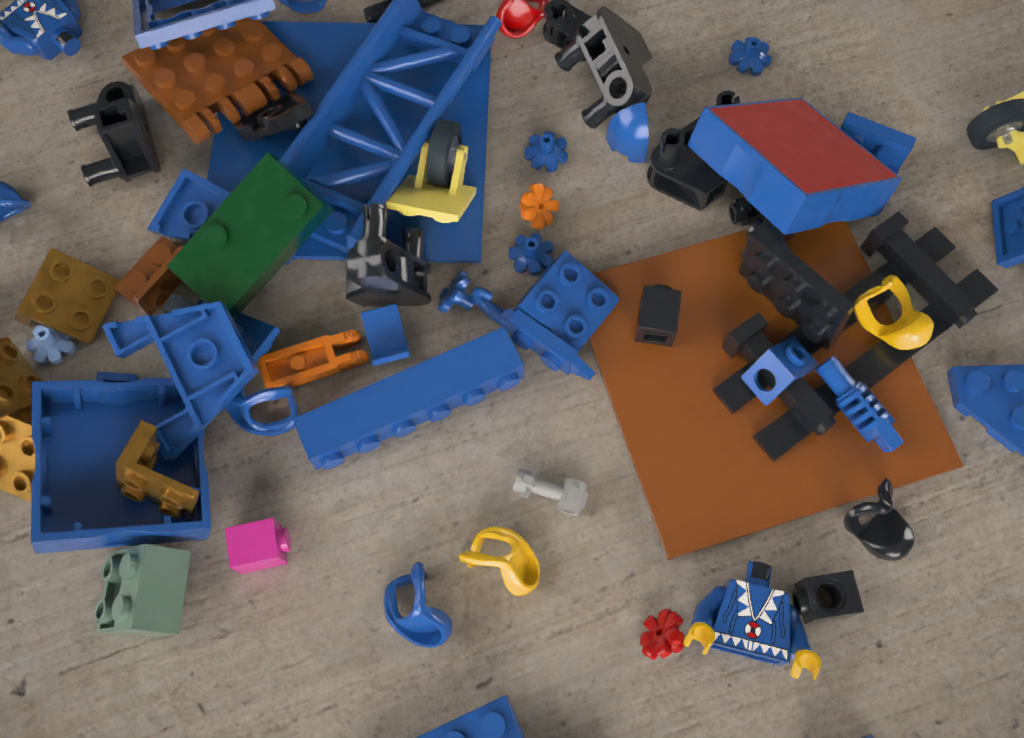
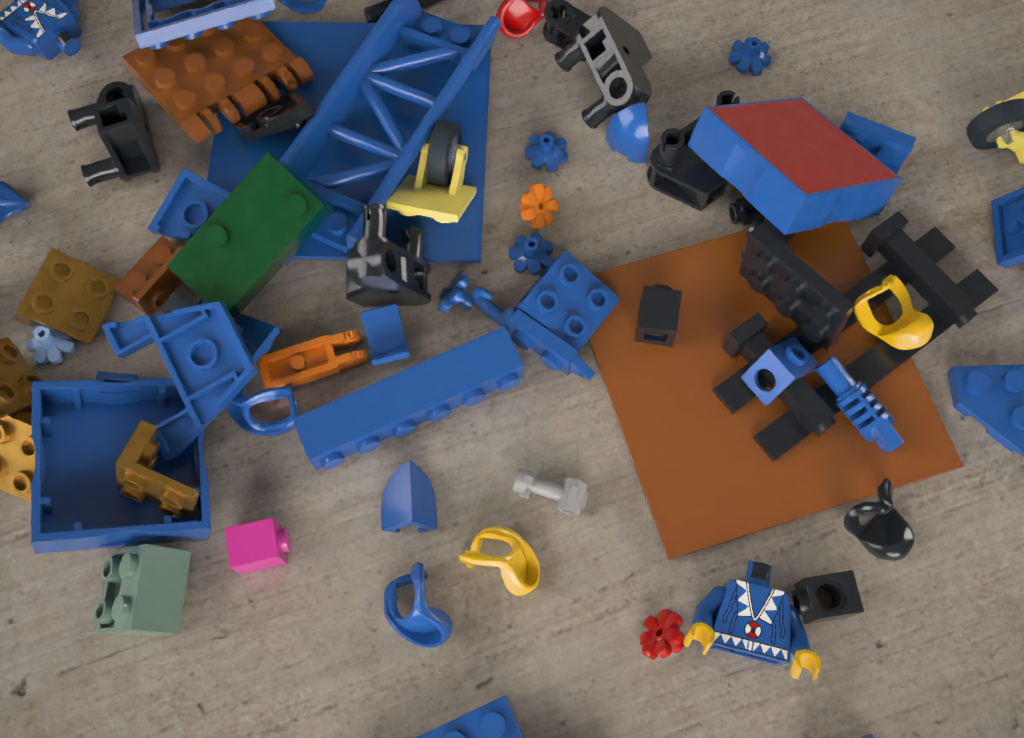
none -> blue brick [381,461,438,533]

